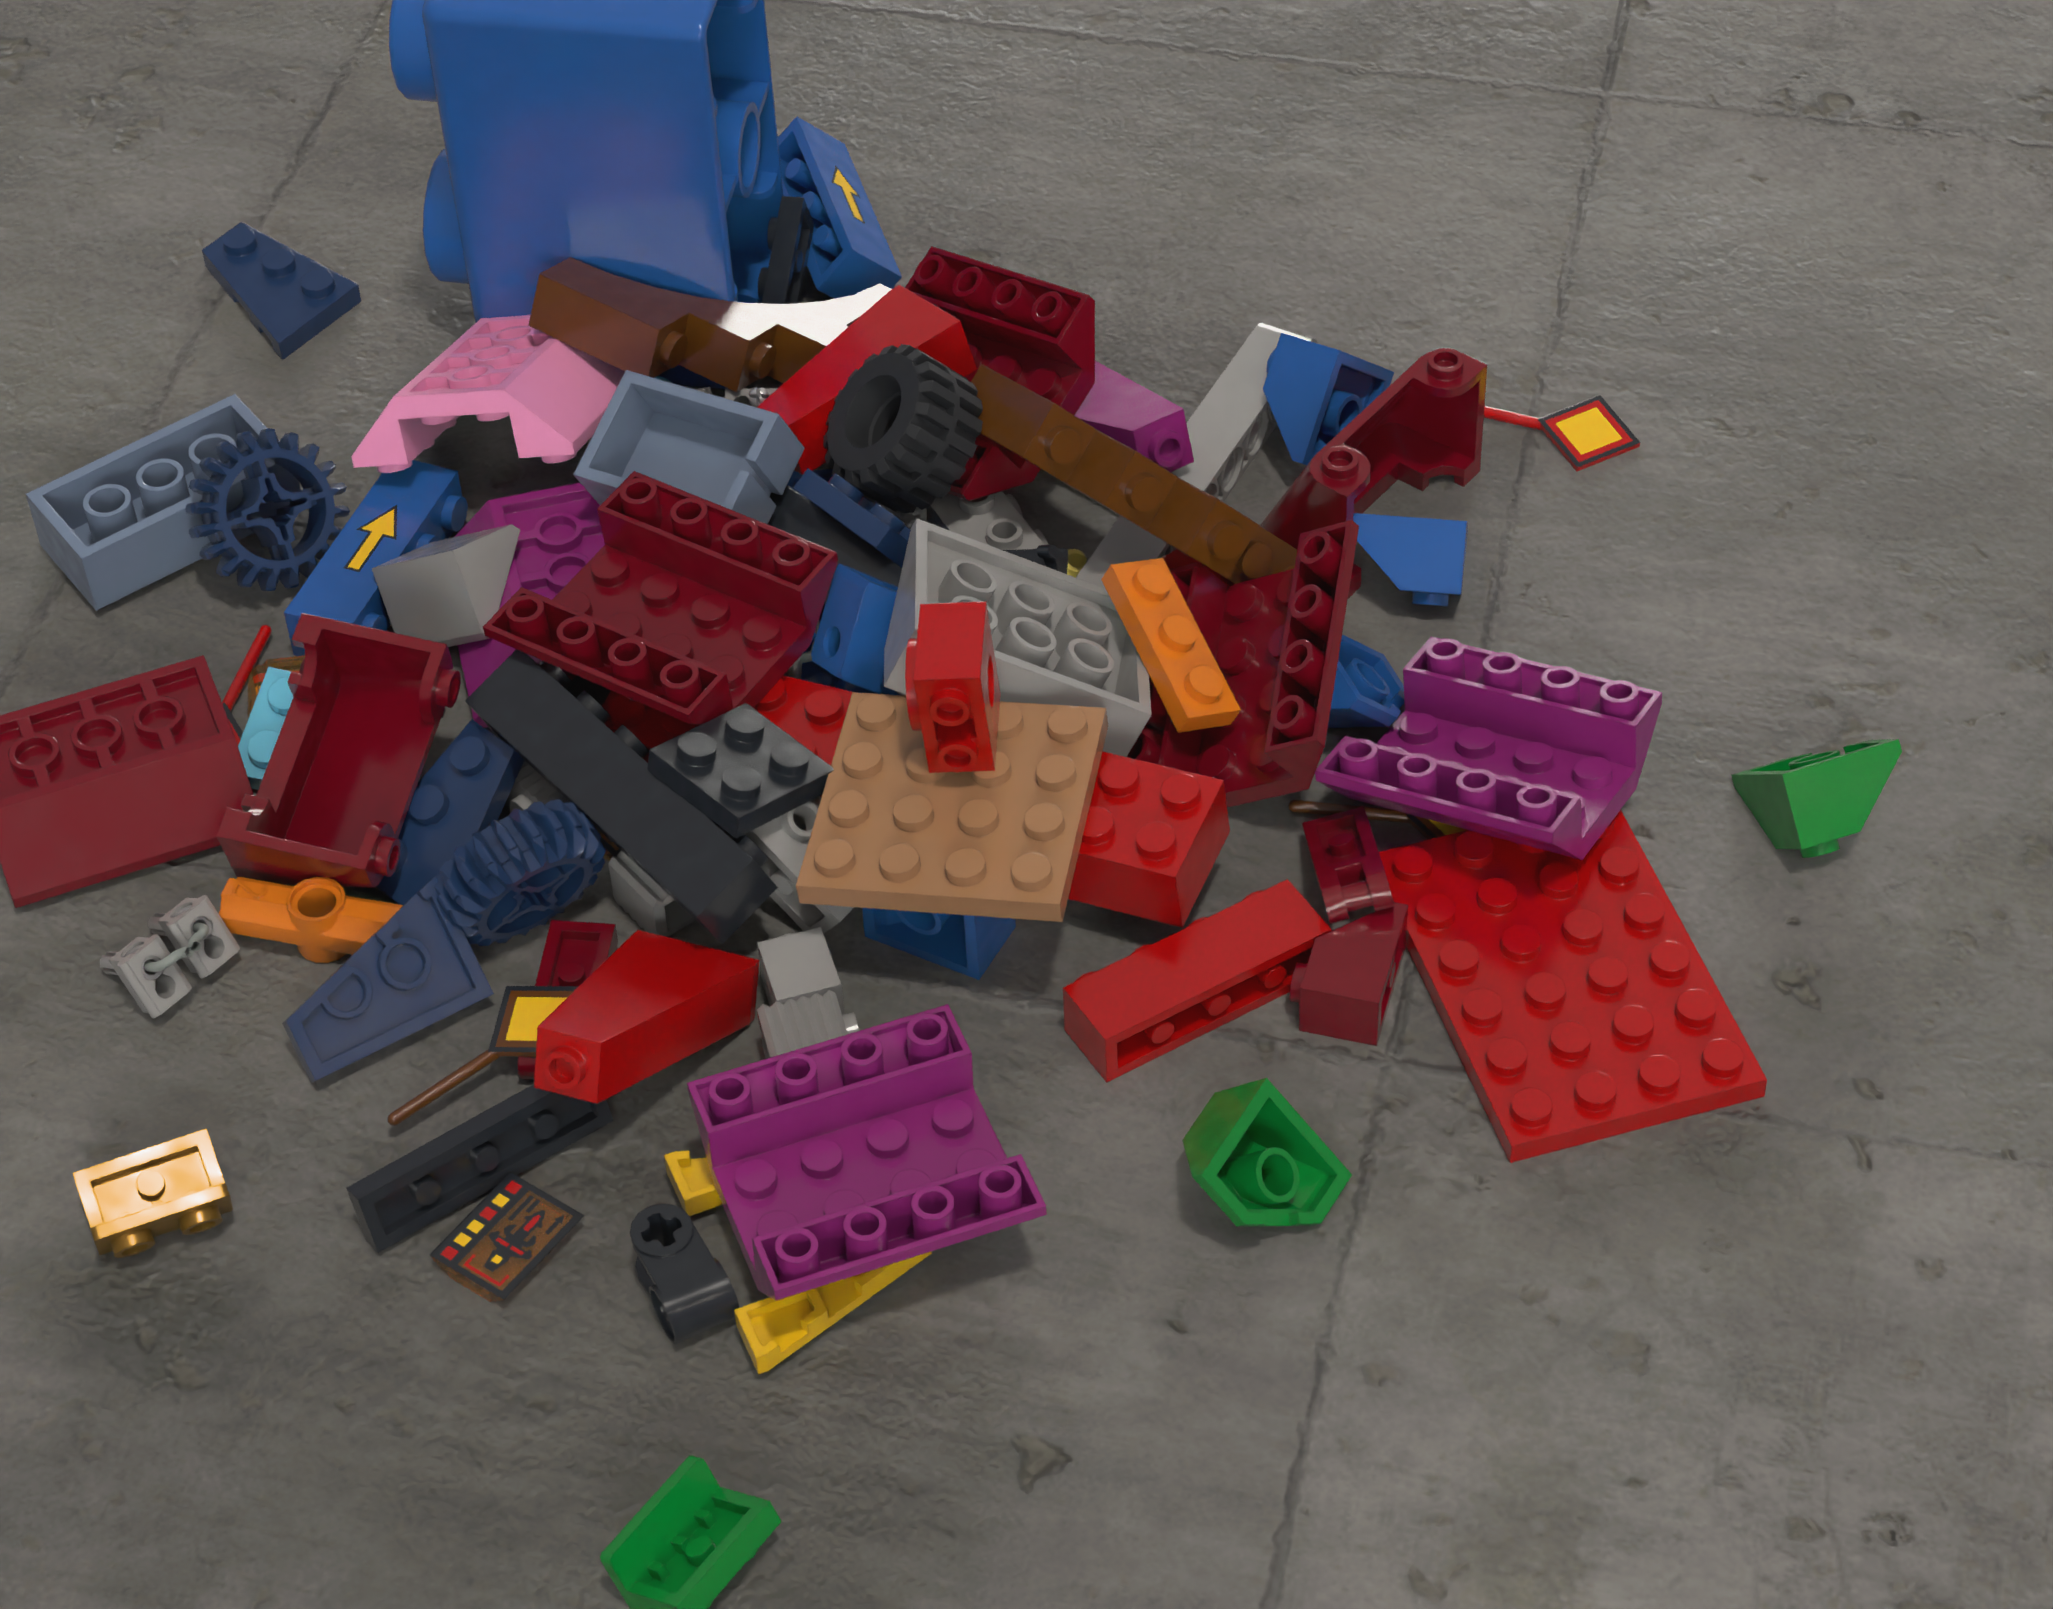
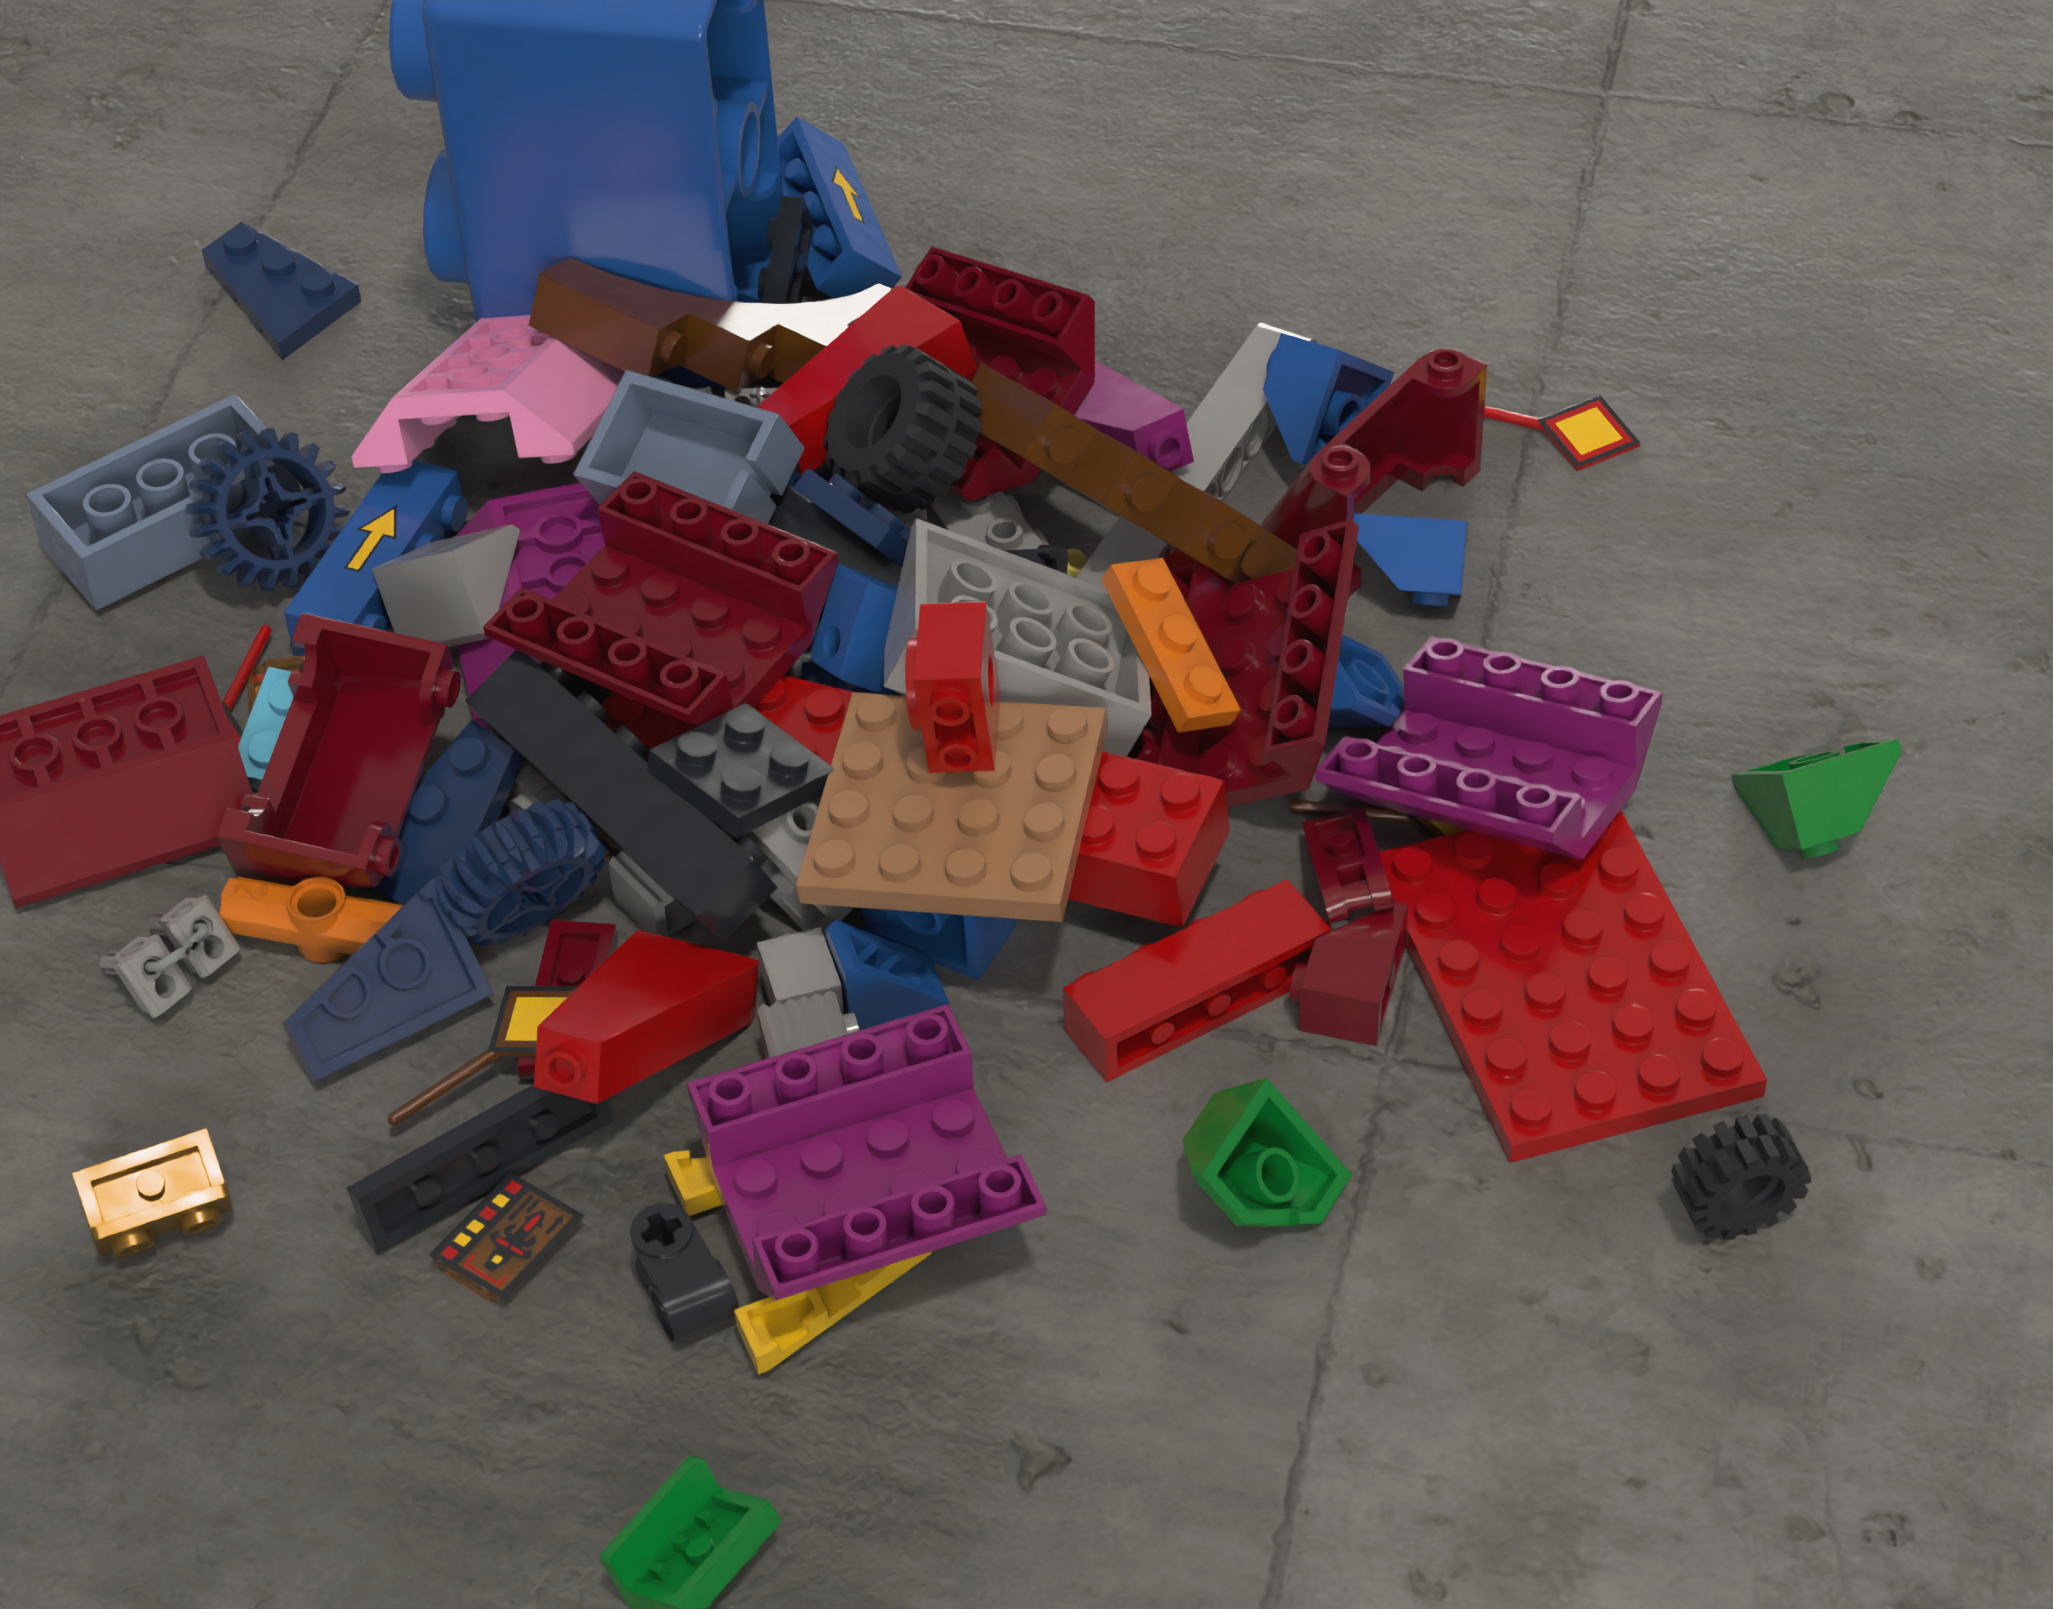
none -> blue slope [823,919,950,1031]
none -> black tyre [1671,1114,1811,1240]

